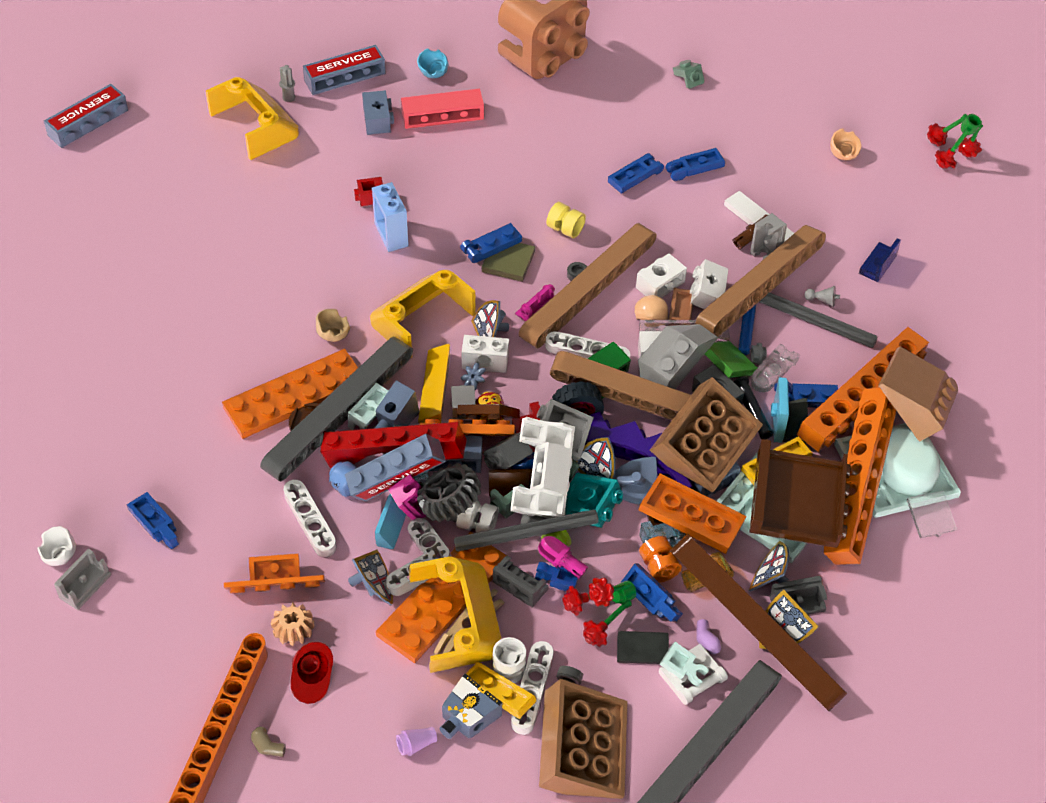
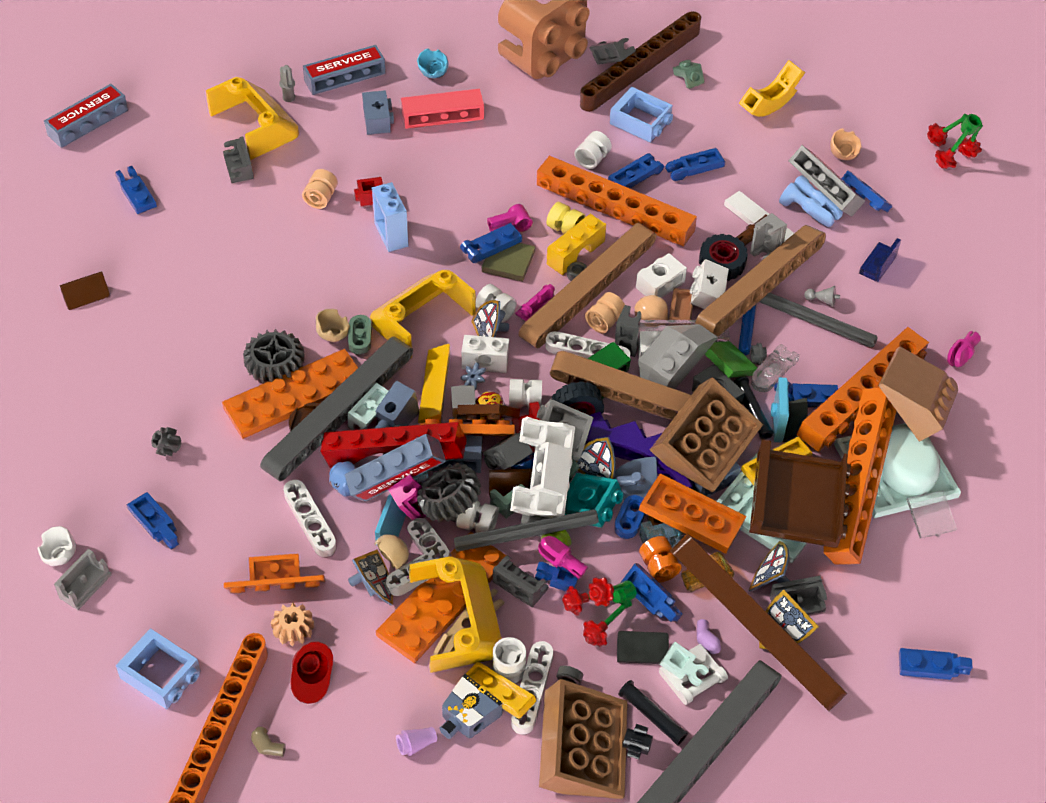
none -> reddish brown slope [59,271,110,310]
none -> blue hinge [115,166,157,214]
none -> light blue window [116,628,201,709]
none -> dark grey gear [151,427,181,456]
none -> dark grey hinge [223,136,254,183]
none -> dark grey gear [243,329,305,384]
none -> light nougat wheel [302,169,338,209]
none -> sand green plate [348,315,372,355]
none -> tan hair [374,534,409,570]
none -> white wheel [476,284,517,323]
none -> dark pink piece [487,204,533,232]
none -> white wheel [509,379,542,409]
none -> orange brick [537,155,697,247]
none -> yellow arch [547,213,606,276]
none -> white wheel [574,131,612,169]
none -> reddish brown beam [580,11,701,112]
none -> light nougat wheel [585,292,625,334]
none -> dark grey hinge [589,38,636,65]
none -> light blue window [610,87,673,143]
none -> blue plate [614,495,646,539]
none -> dark grey hinge [615,305,642,357]
none -> black pin [618,680,688,746]
none -> black gear [622,724,653,759]
none -> black wheel [699,234,748,281]
none -> yellow arch [739,60,806,117]
none -> light blue piece [779,175,843,227]
none -> light grey brick [789,145,865,217]
none -> blue hinge [841,170,892,212]
none -> blue hinge [899,648,973,680]
none -> dark pink arm [947,331,981,368]

